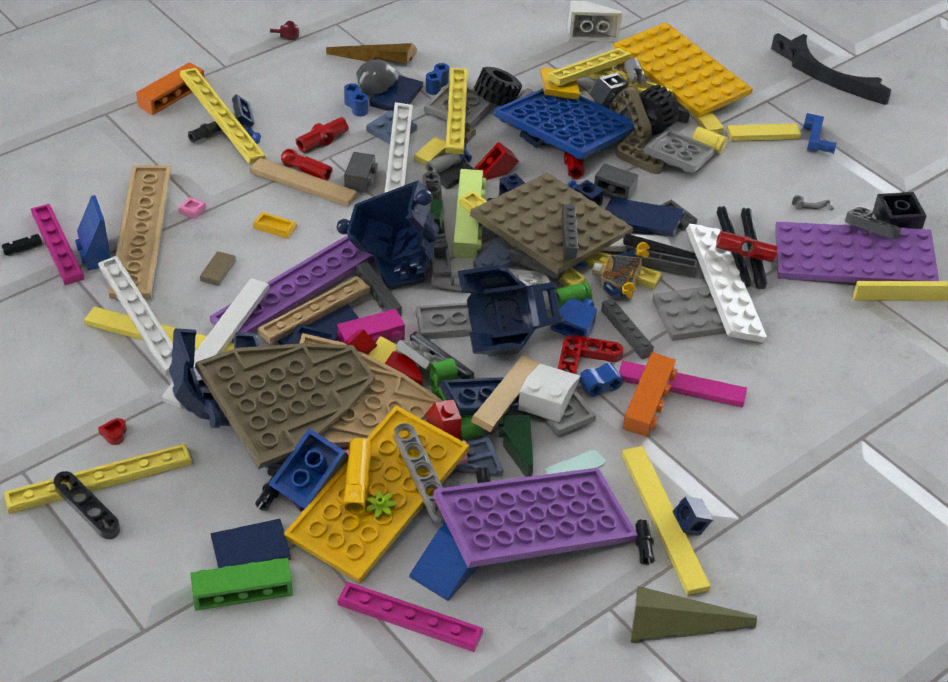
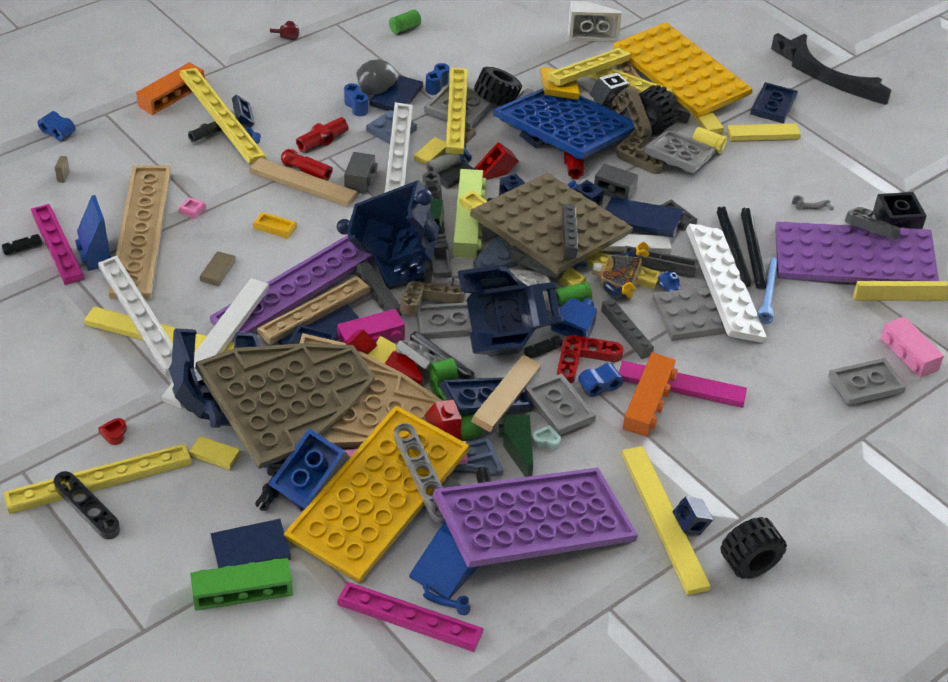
pearl gold wedge [326,43,417,64] -> none
yellow piece [344,438,372,514] -> none
lime plant [366,491,397,517] -> none
white slope [518,364,580,422] -> none
light aqua piece [544,450,606,474] -> none
black axle [623,233,698,260] -> none
light grey hinge [624,58,647,85] -> none
olive wedge [631,586,757,643] -> none
black axle [635,519,655,565] -> none
red piece [715,231,778,263] -> none
blue beam [803,113,837,154] -> none
none -> blue axle [37,111,76,141]
none -> dark tan tile [55,156,70,183]
none -> light yellow tile [189,436,240,470]
none -> bright green piece [389,9,421,34]
none -> dark tan beam [400,281,465,315]
none -> blue piece [423,583,471,615]
none -> black axle [524,335,562,359]
none -> light aqua tile [532,425,561,450]
none -> blue plant [658,271,681,292]
none -> black tyre [720,517,787,579]
none -> dark blue tile [750,82,798,124]
none -> light blue piece [757,257,778,324]
none -> light grey plate [828,358,906,406]
none -> bright pink brick [881,317,944,378]

